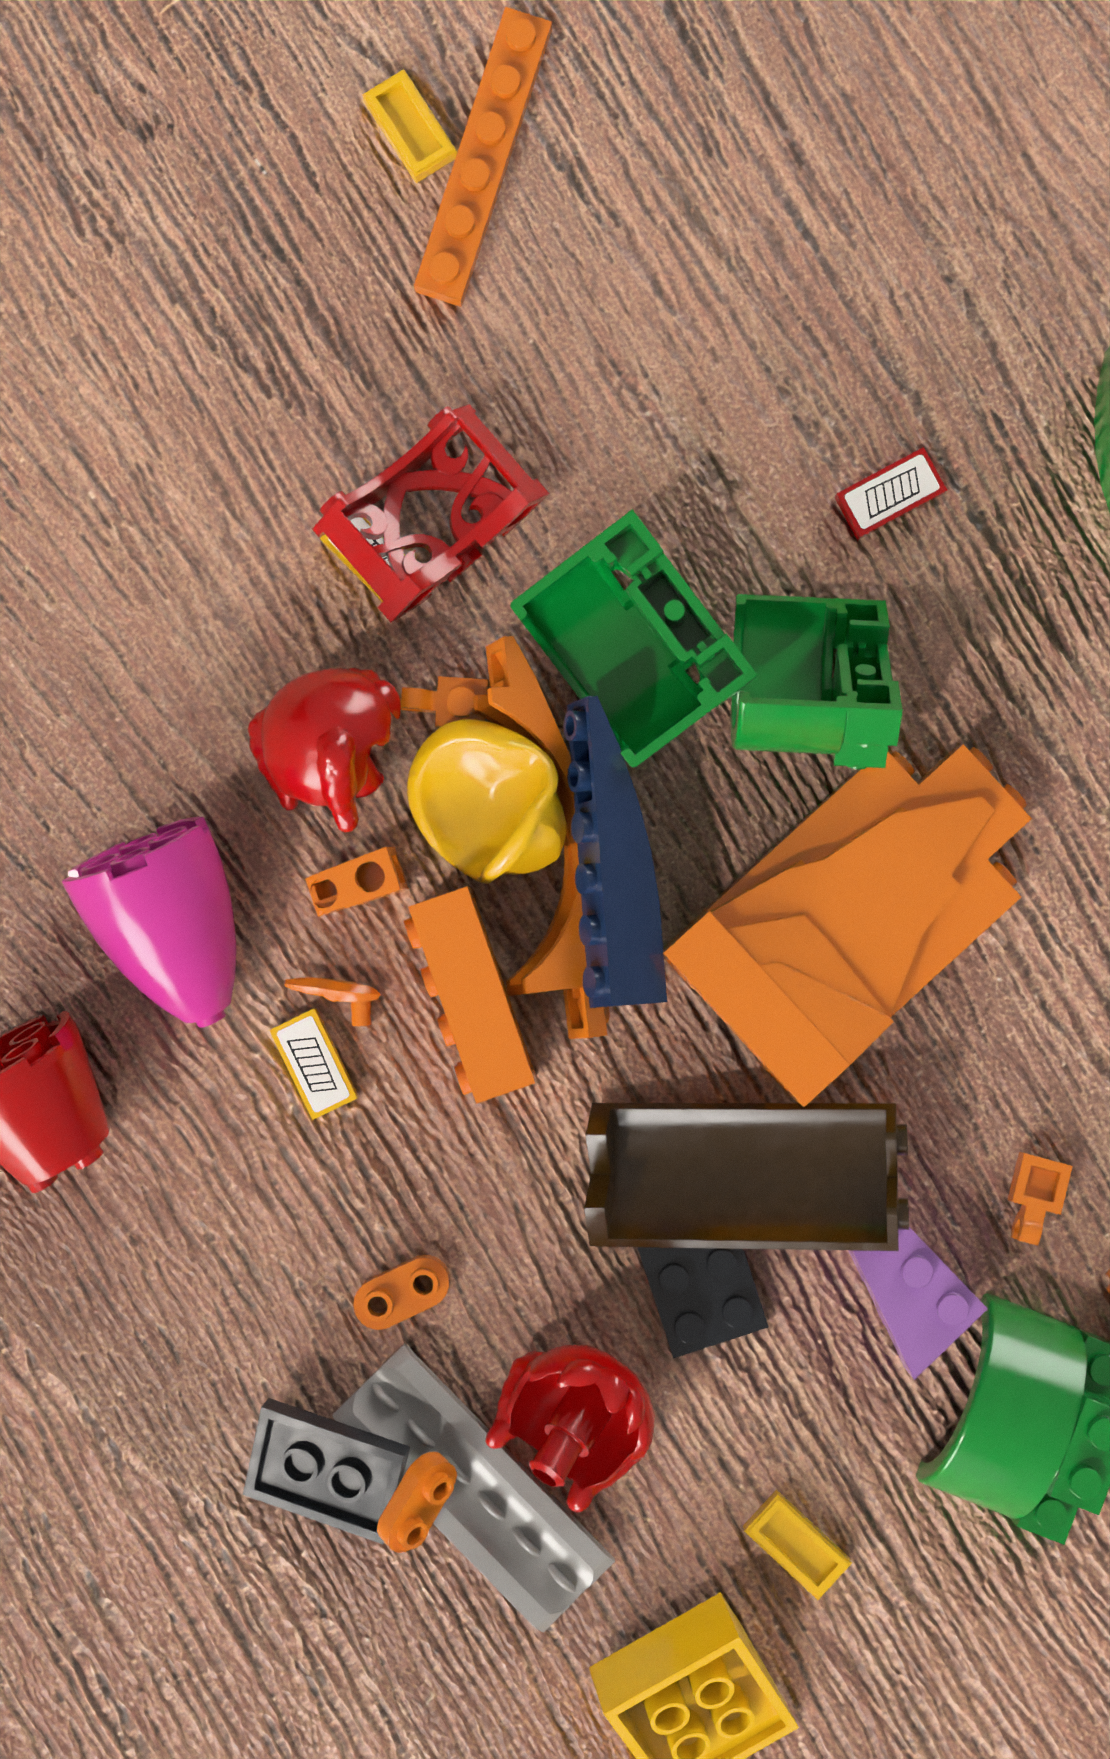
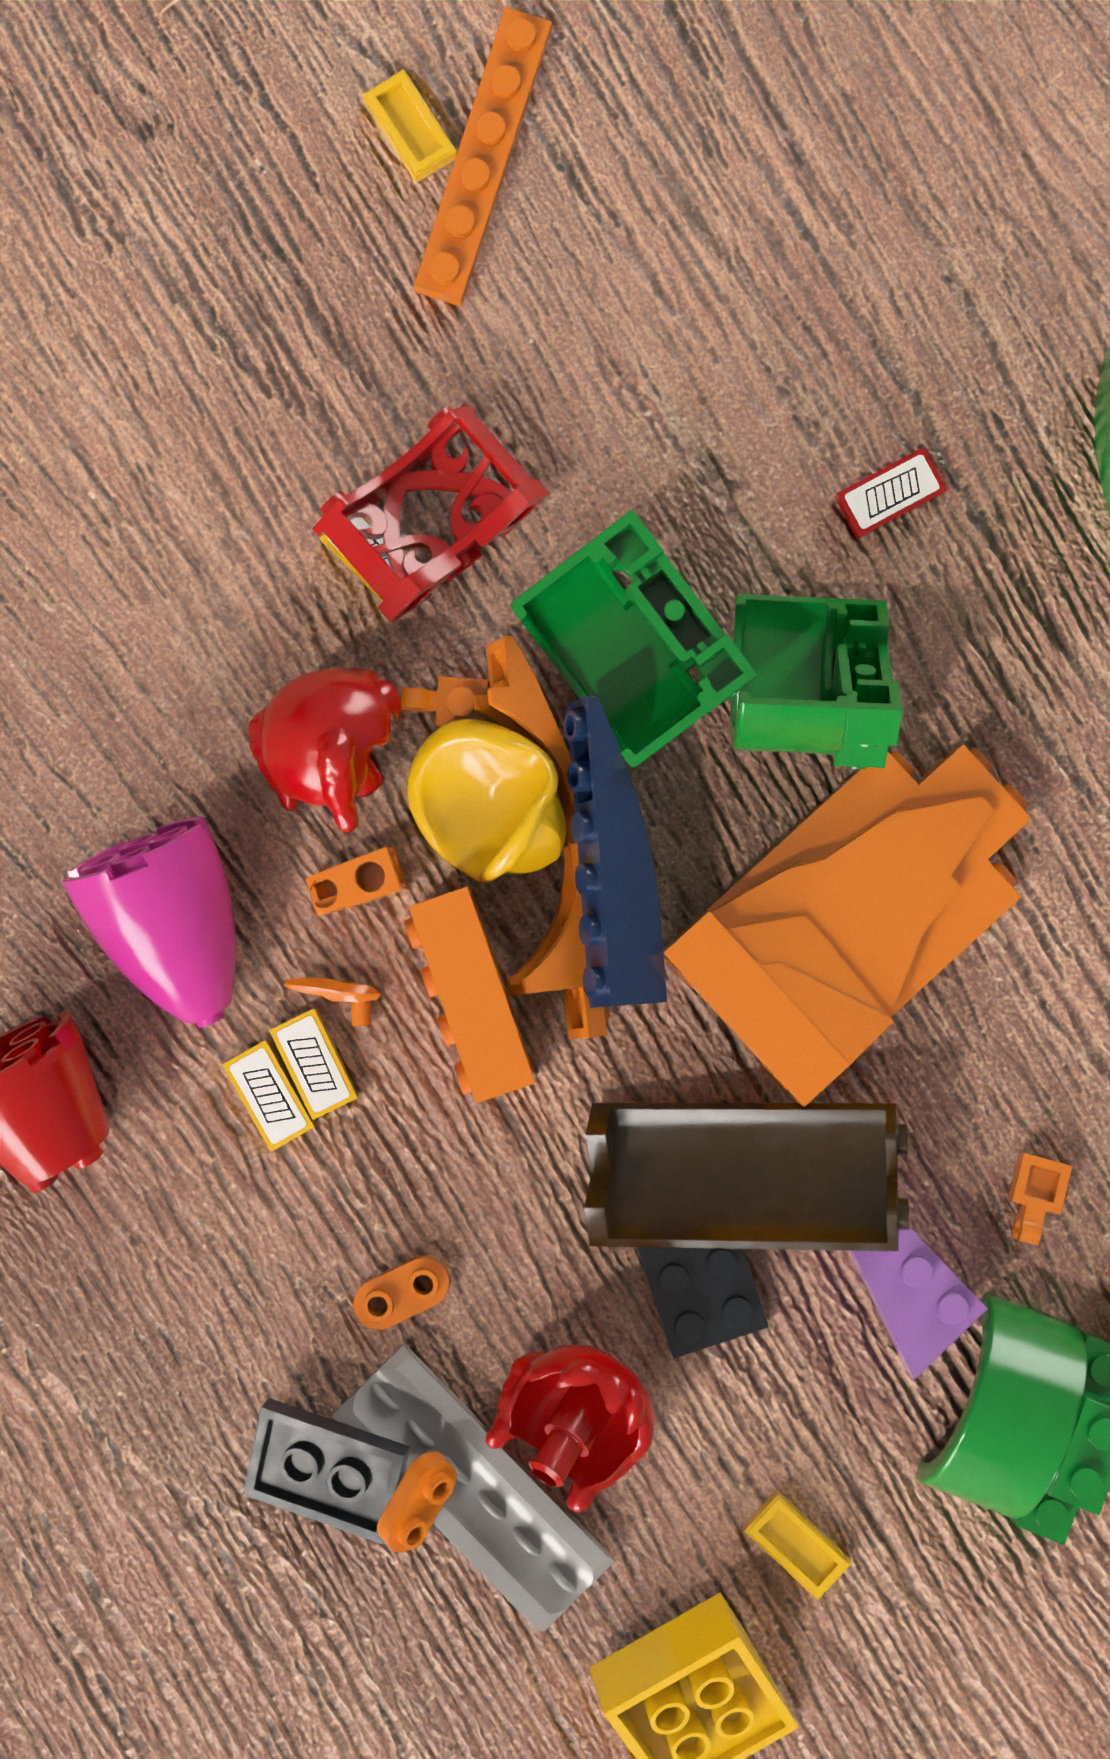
none -> tile [222,1039,317,1152]

